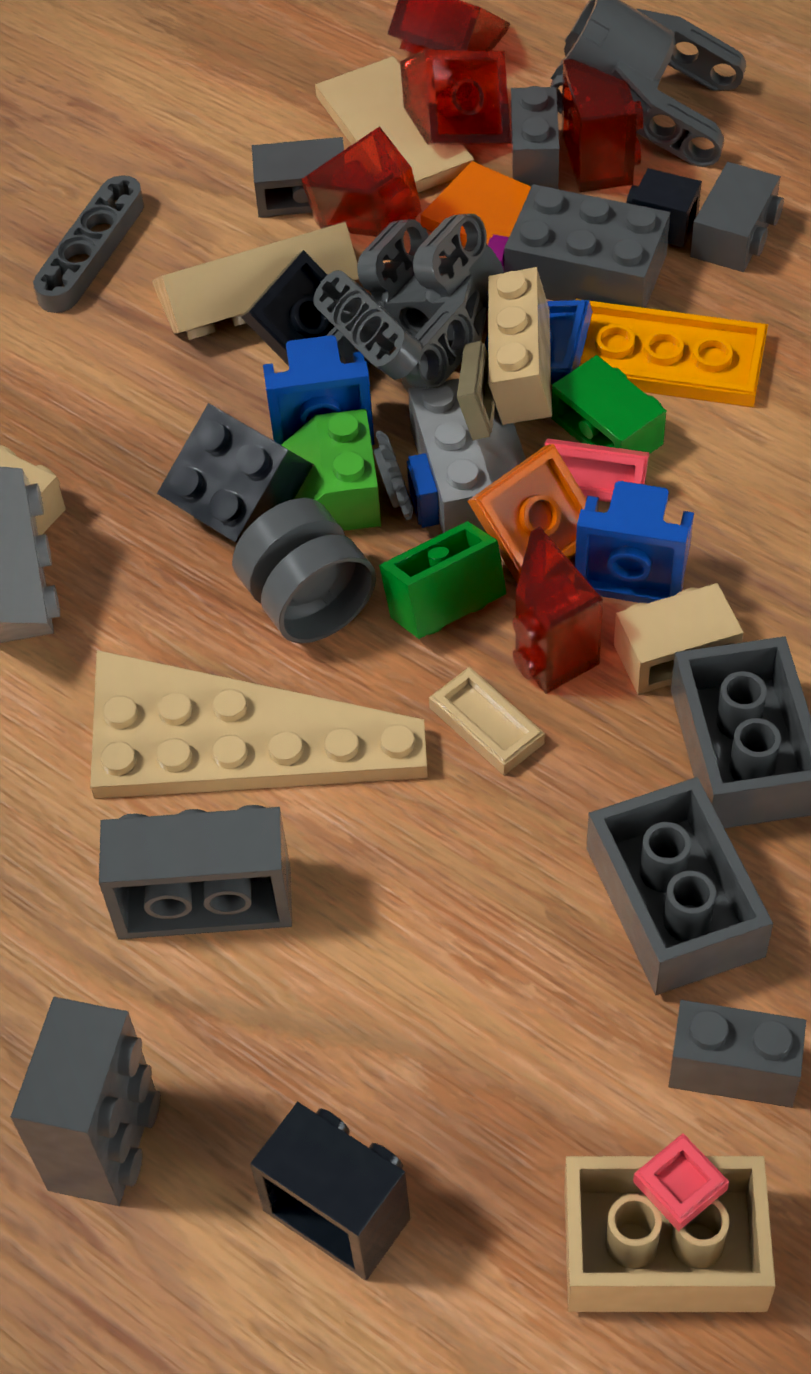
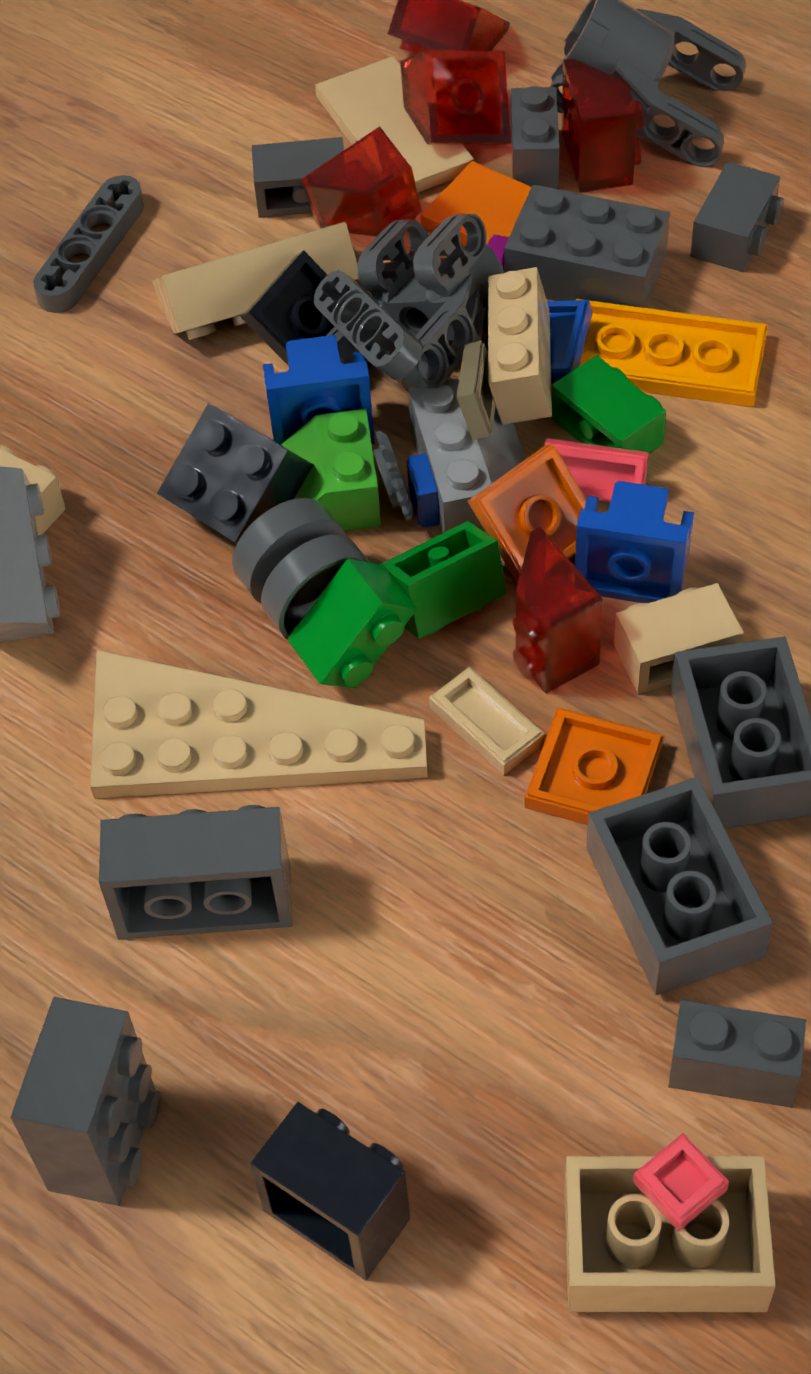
black brick [626,168,702,248] -> none
none -> green brick [287,558,418,688]
none -> orange tile [524,707,665,825]

